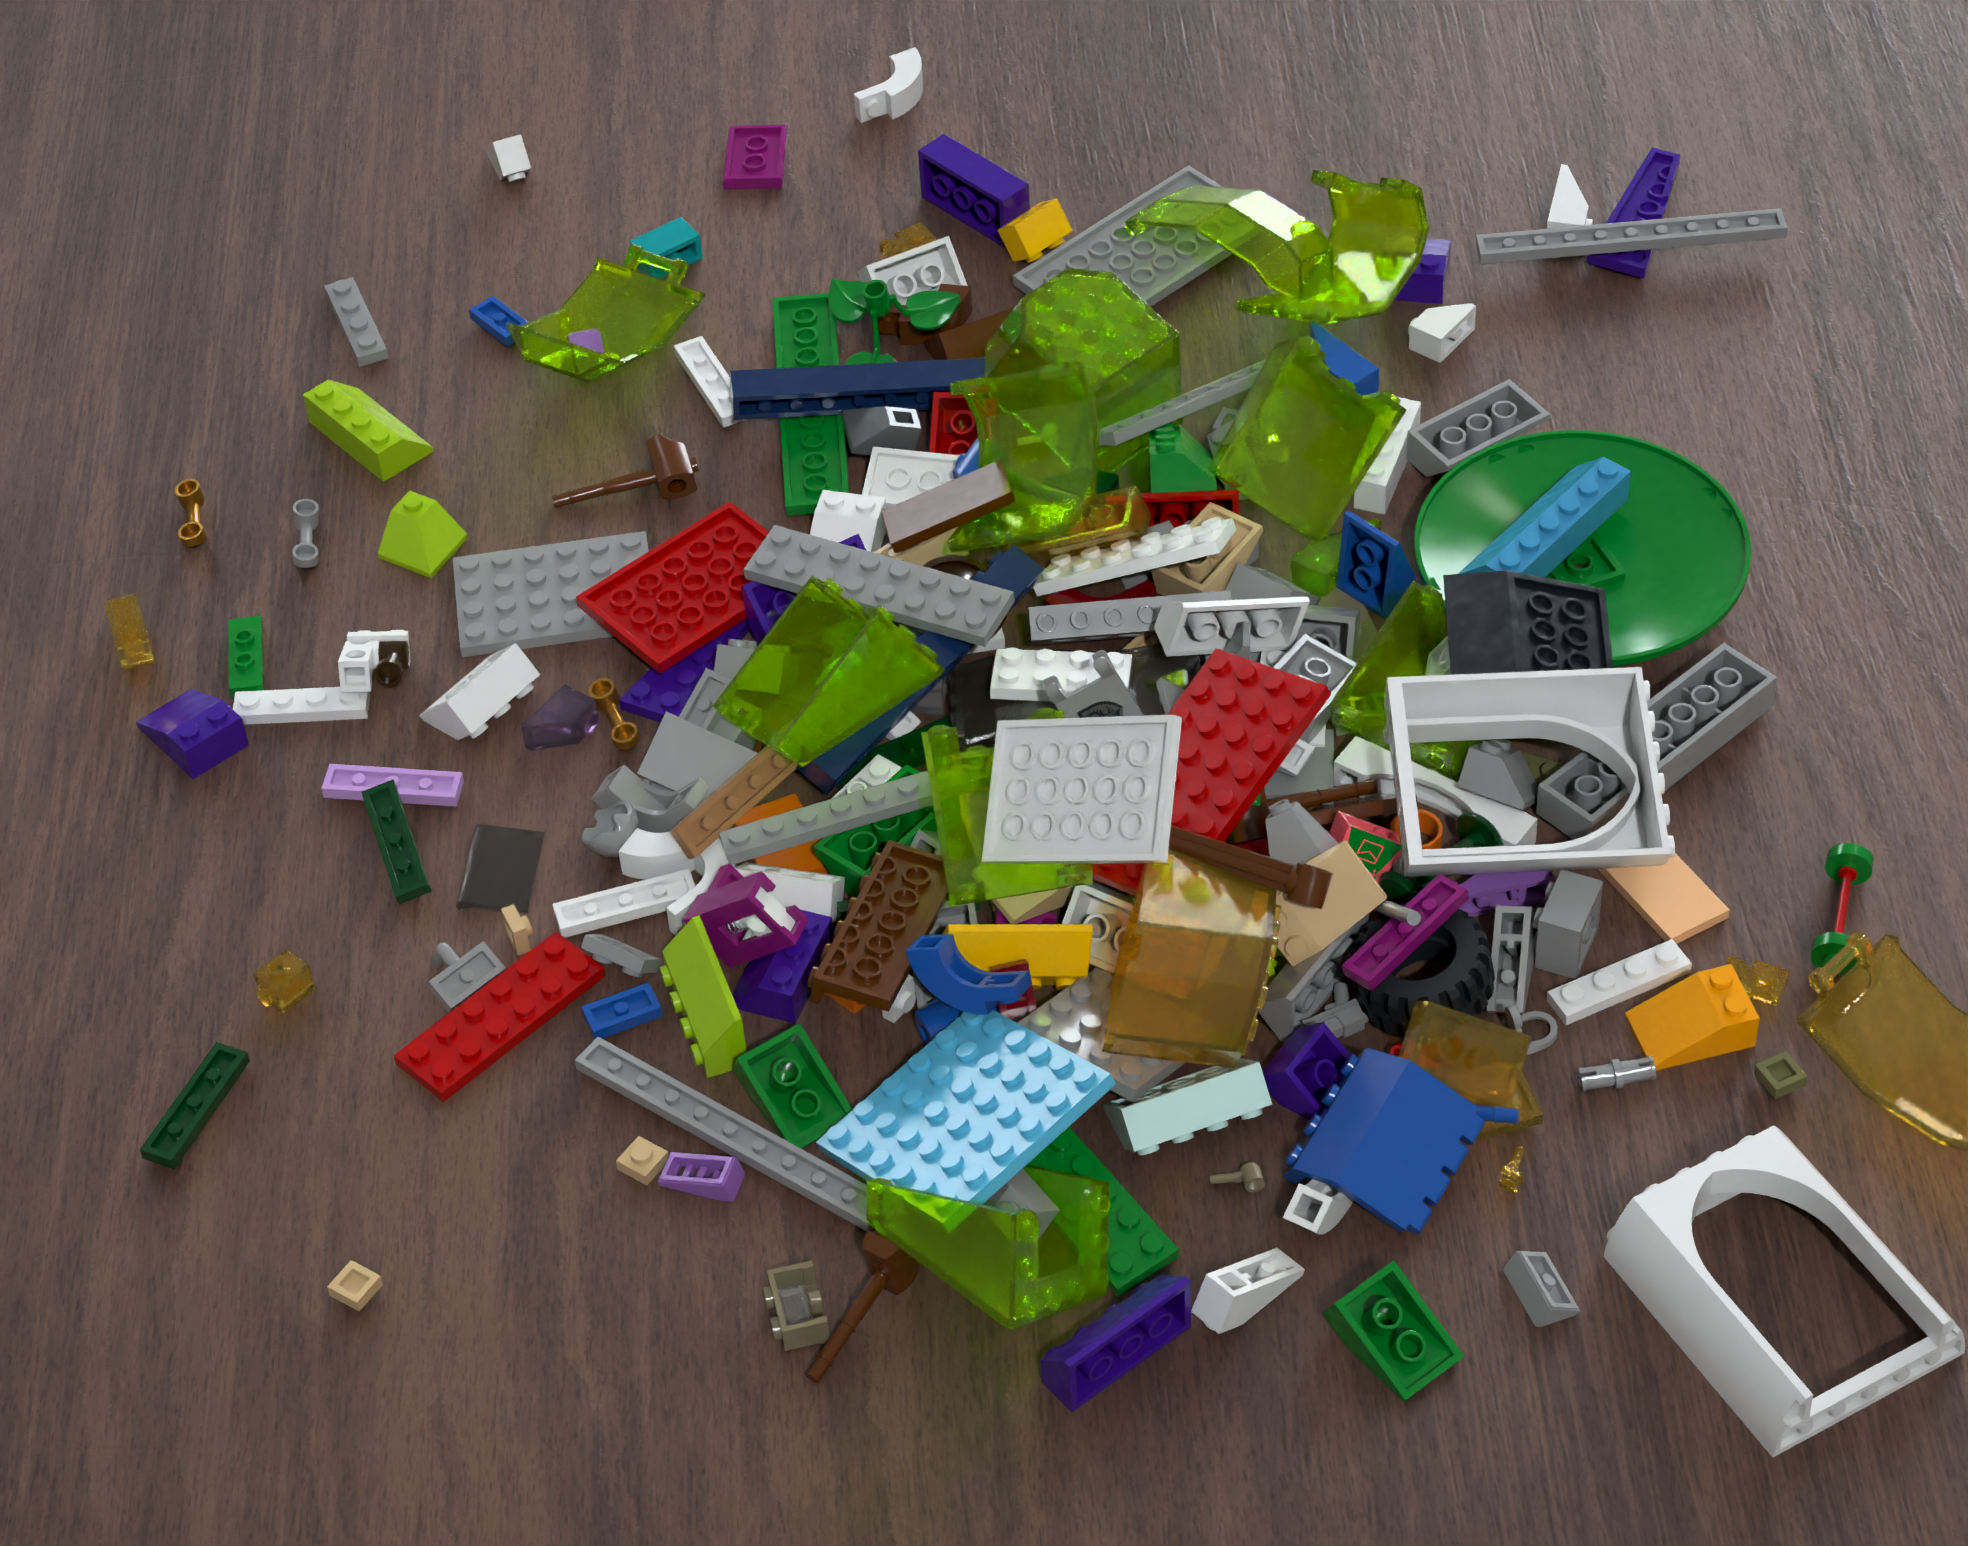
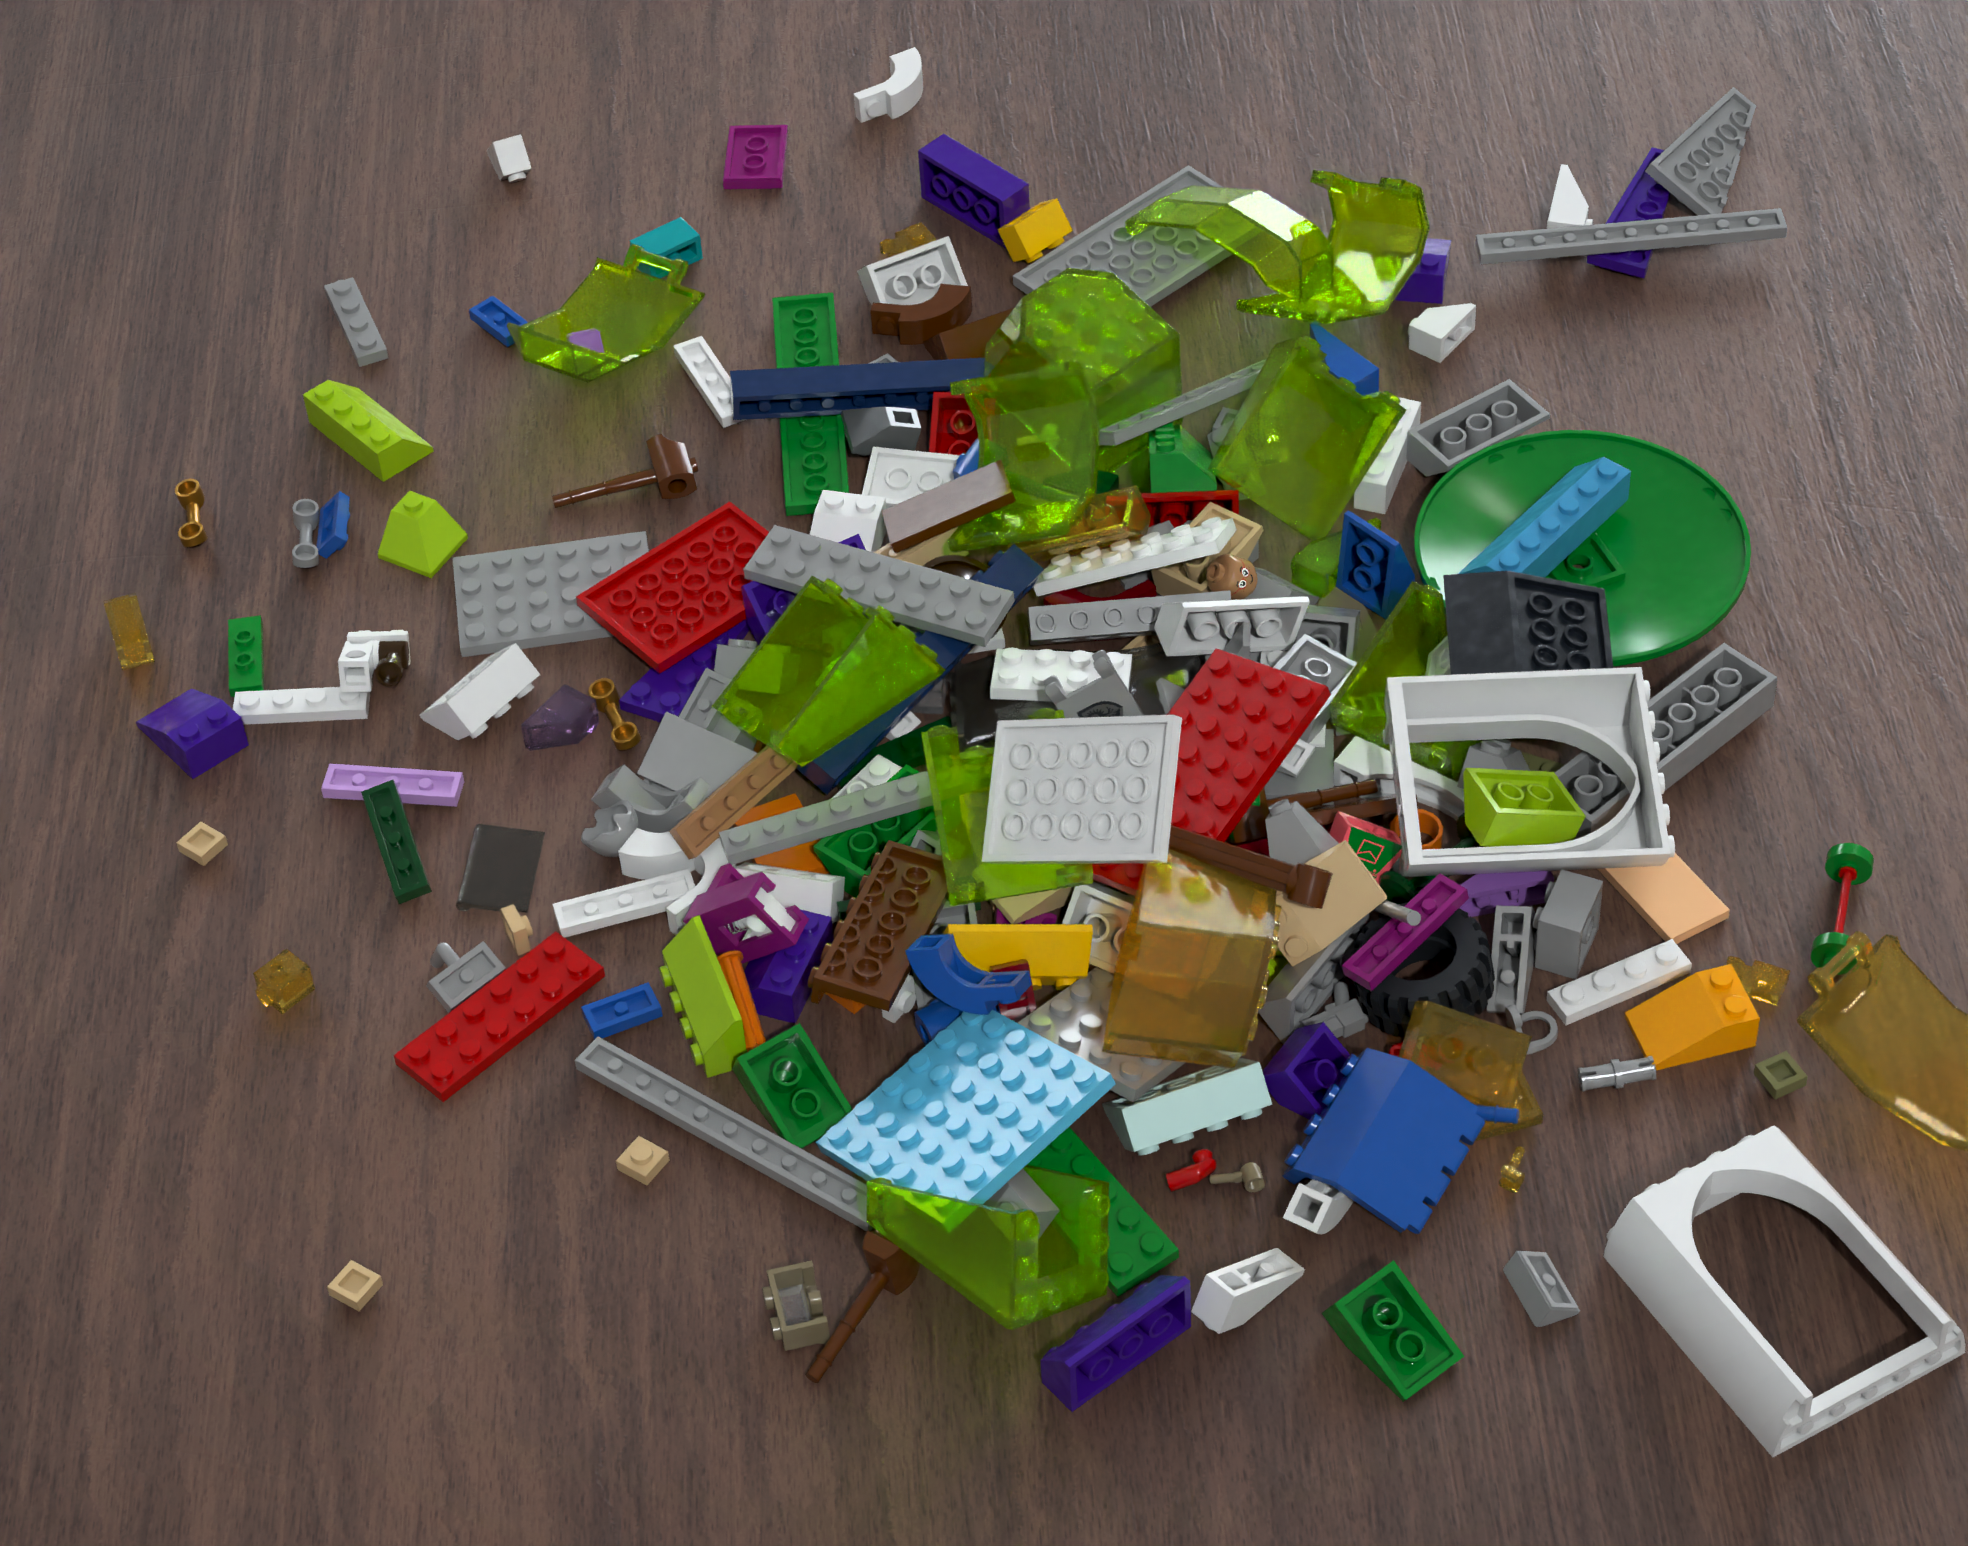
dark green plate [140,1042,250,1169] -> none
light grey plate [581,934,661,977] -> none
medium lavender slope [658,1152,745,1202] -> none
green plant [829,278,961,365] -> none
none -> tan plate [176,821,228,866]
none -> blue plate [317,491,350,559]
none -> orange axle [717,951,766,1052]
none -> red arm [1166,1149,1216,1192]
none -> medium nougat head [1207,554,1258,600]
none -> lime slope [1463,768,1586,847]
none -> light grey wing [1645,87,1756,215]

